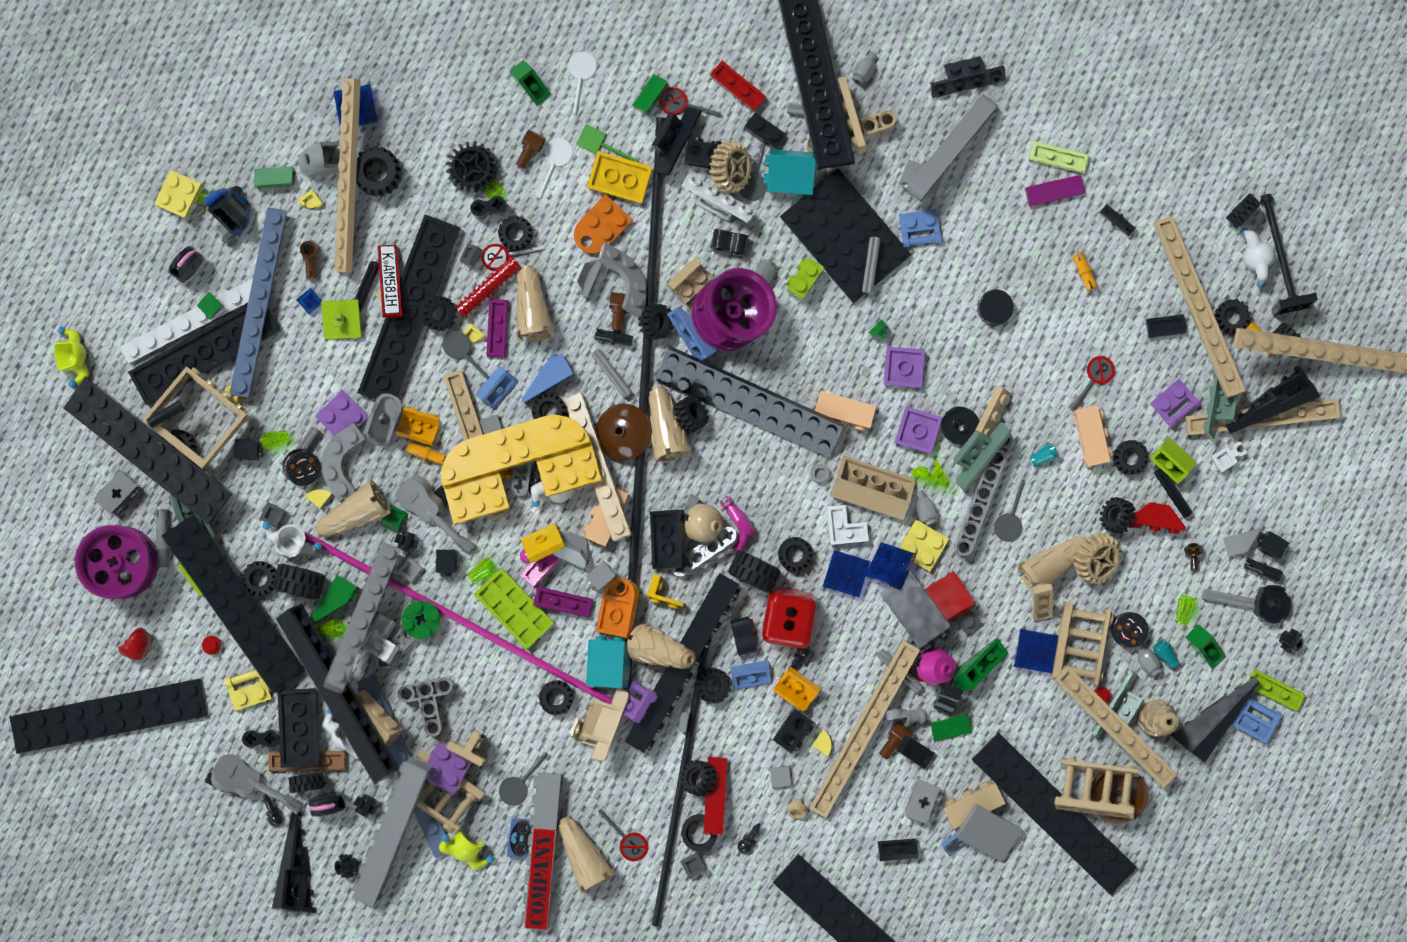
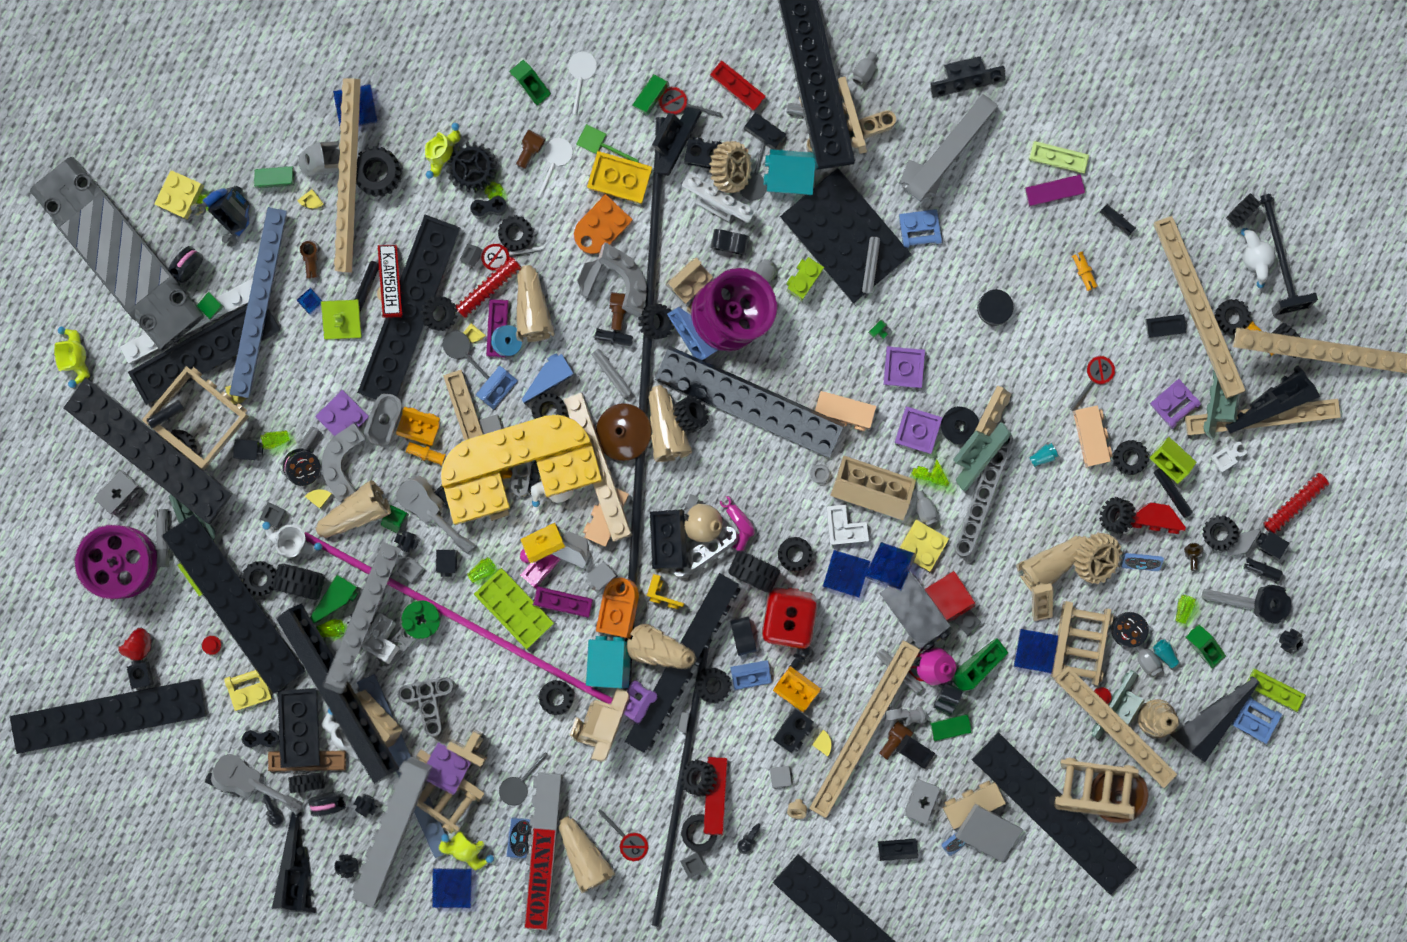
dark grey piece [994,479,1025,542] -> none
none -> panel [30,157,204,351]
none -> black brick [126,659,154,689]
none -> neon yellow piece [425,123,461,179]
none -> clear blue plate [432,868,472,908]
none -> dark azure piece [491,325,522,356]
none -> slope [1121,553,1164,571]
none -> black tyre [1202,515,1240,551]
none -> red piece [1263,473,1329,534]

